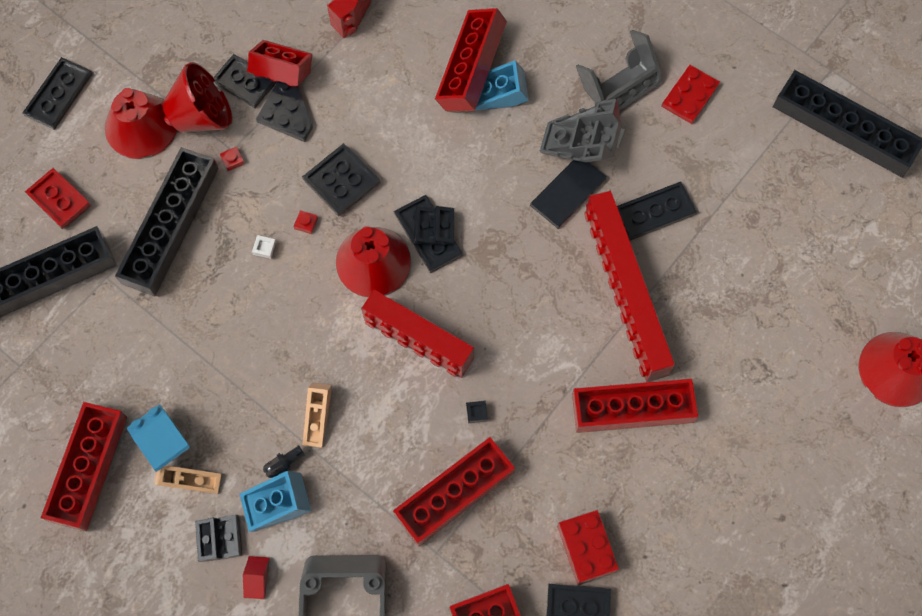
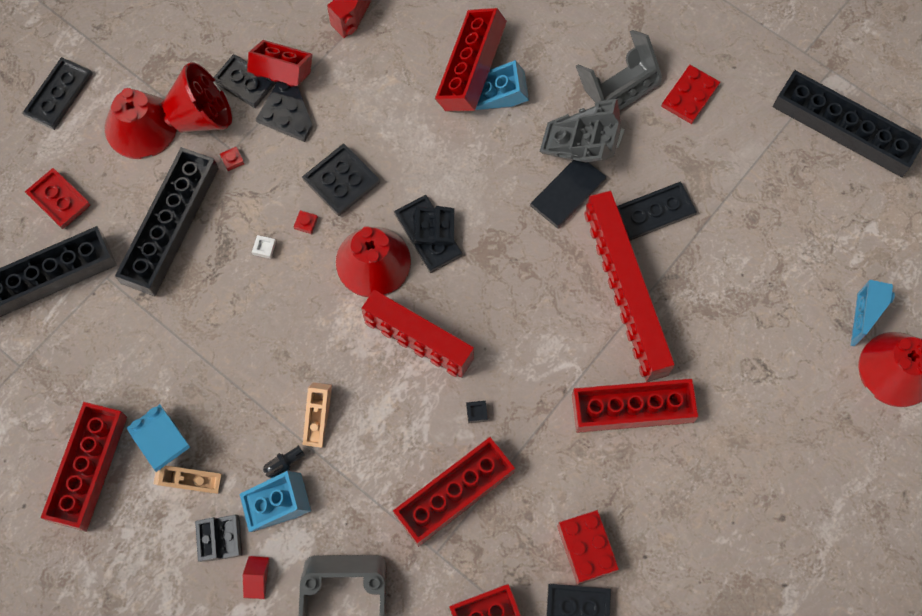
none -> dark azure slope [850,280,895,346]

